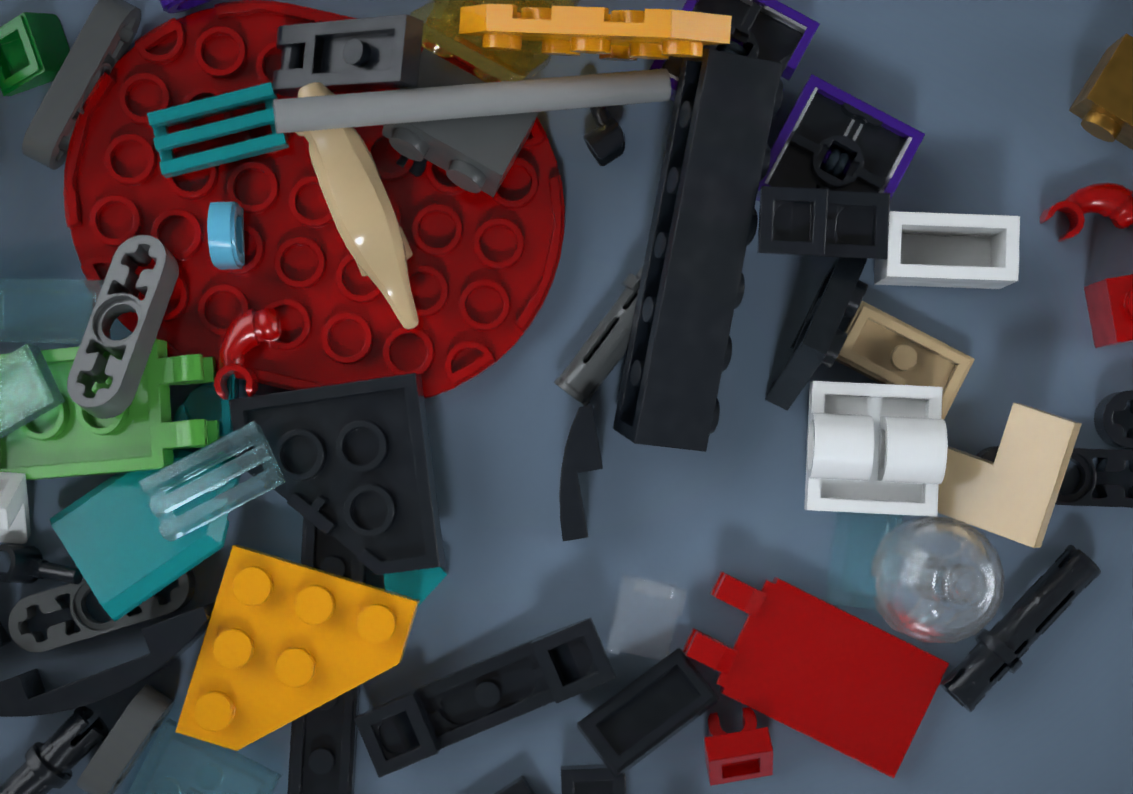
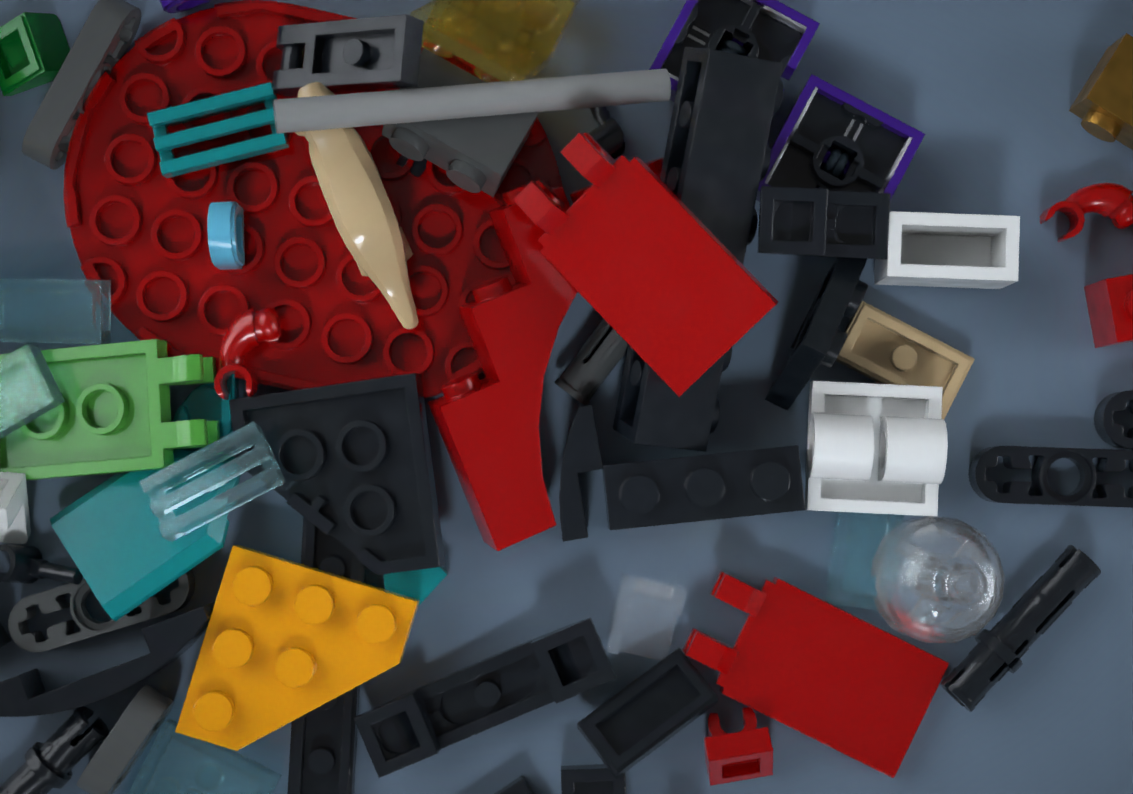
dark grey beam [67,235,179,419] -> none
light orange plate [459,4,732,61] -> none
tan tile [938,403,1082,548] -> none
none -> red arch [428,157,663,551]
none -> red tile [513,132,778,397]
none -> black brick [602,445,805,530]

